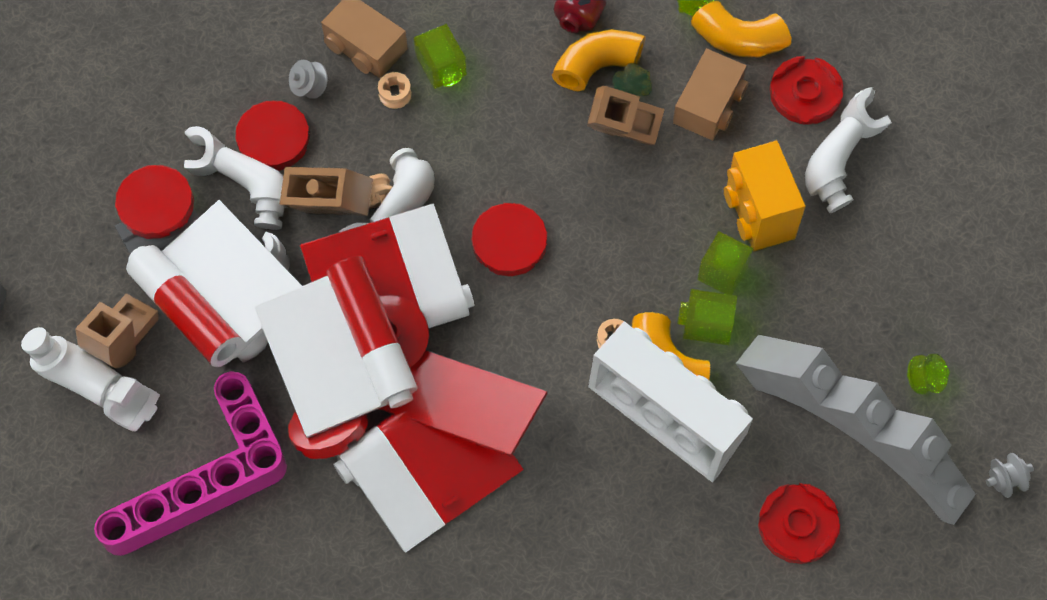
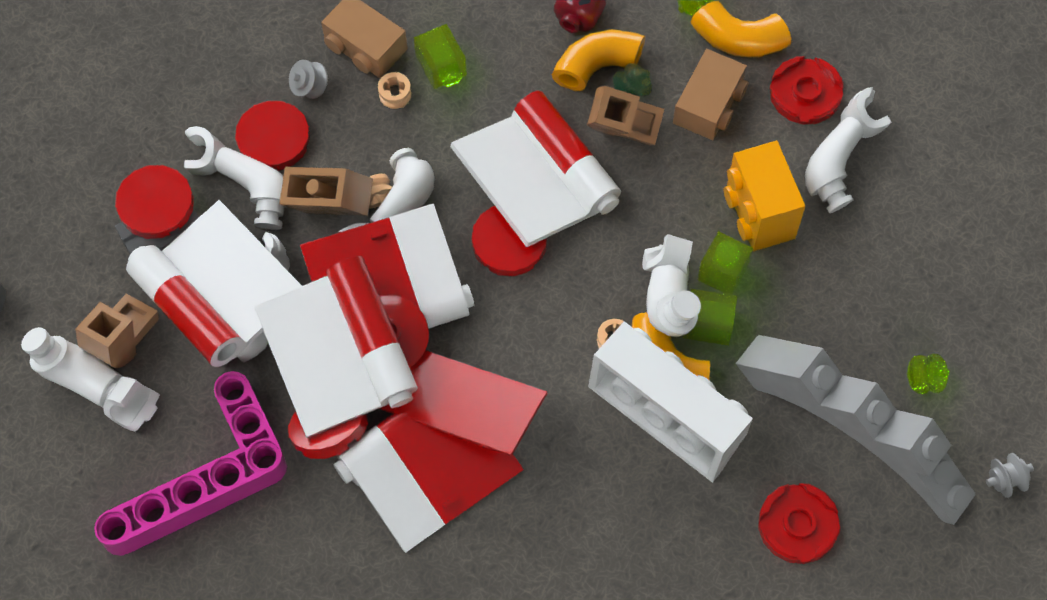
none -> white door [450,91,621,247]
none -> white piece [642,234,701,337]

